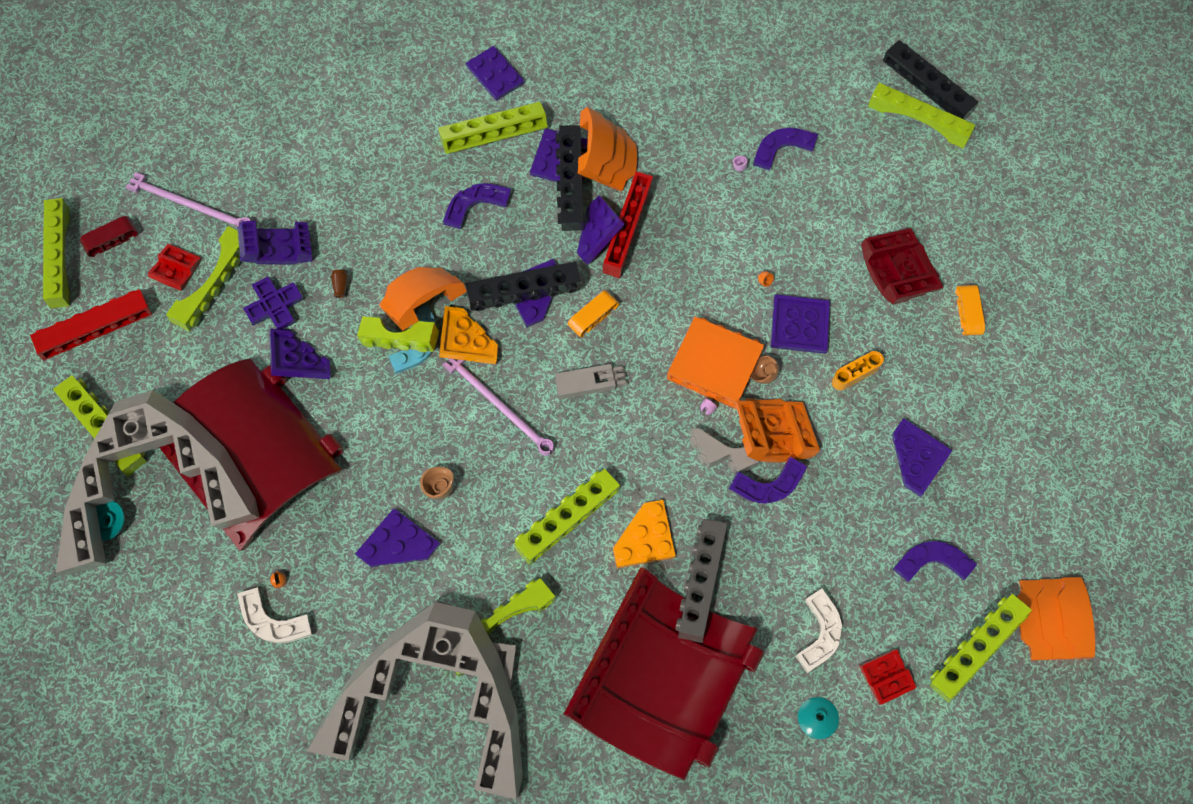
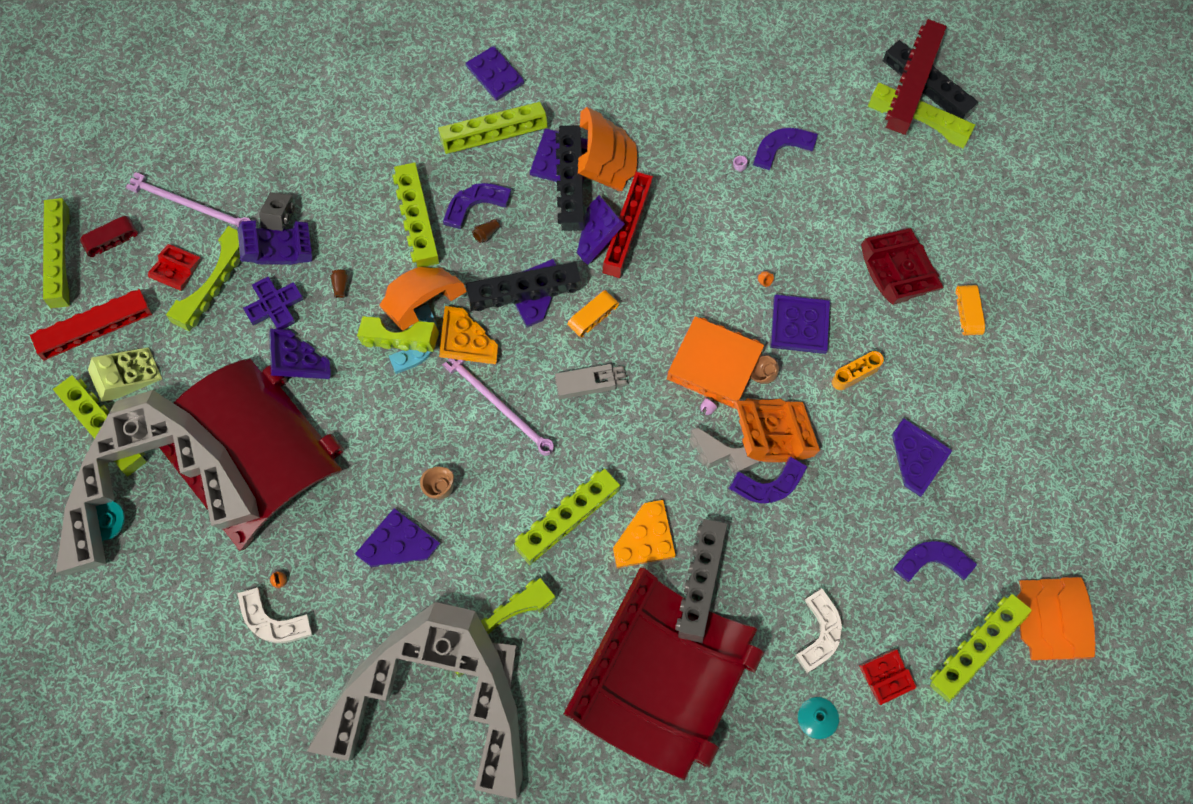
none -> yellowish green slope [88,347,162,402]
none -> dark grey brick [259,192,295,231]
none -> lime brick [392,162,439,267]
none -> reddish brown cone [472,219,500,243]
none -> dark red brick [885,19,947,135]

